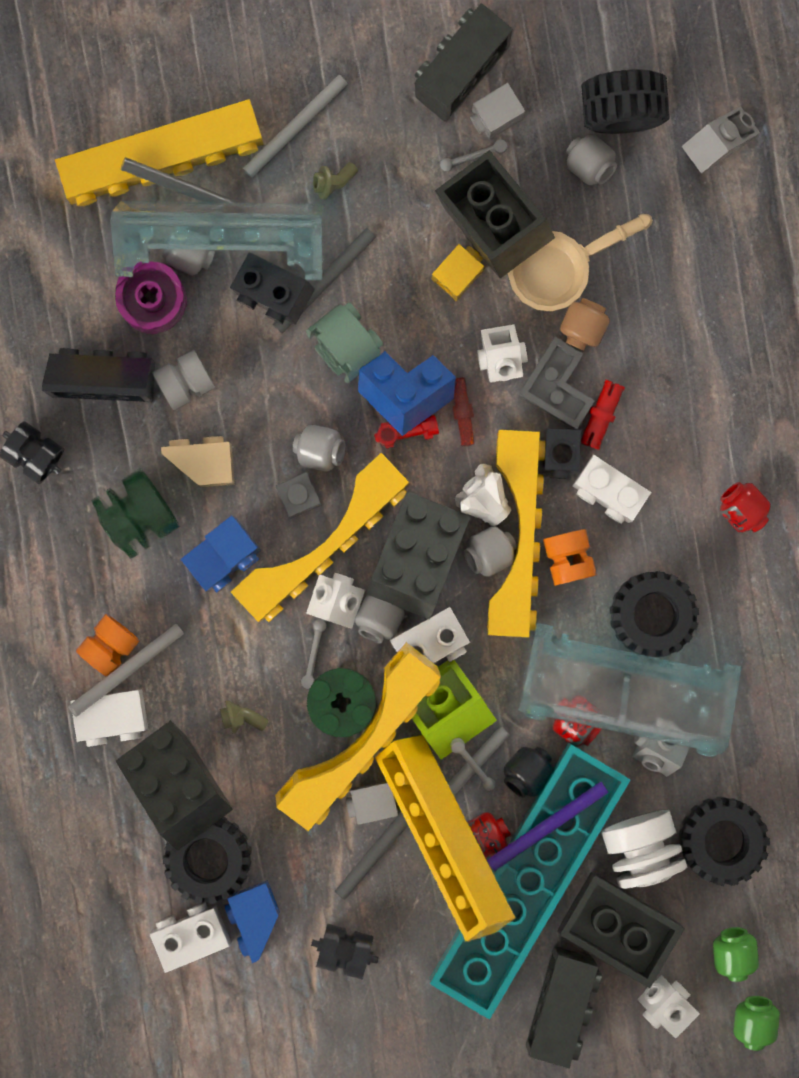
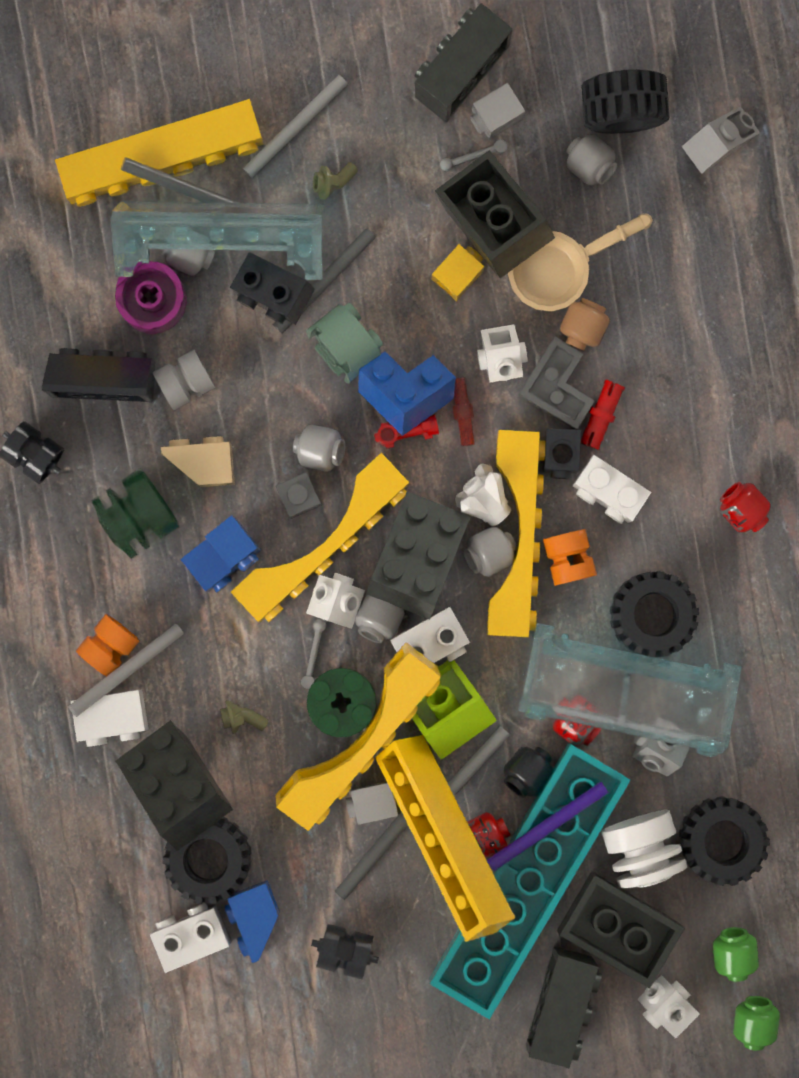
light grey hinge [451,738,496,791] -> none

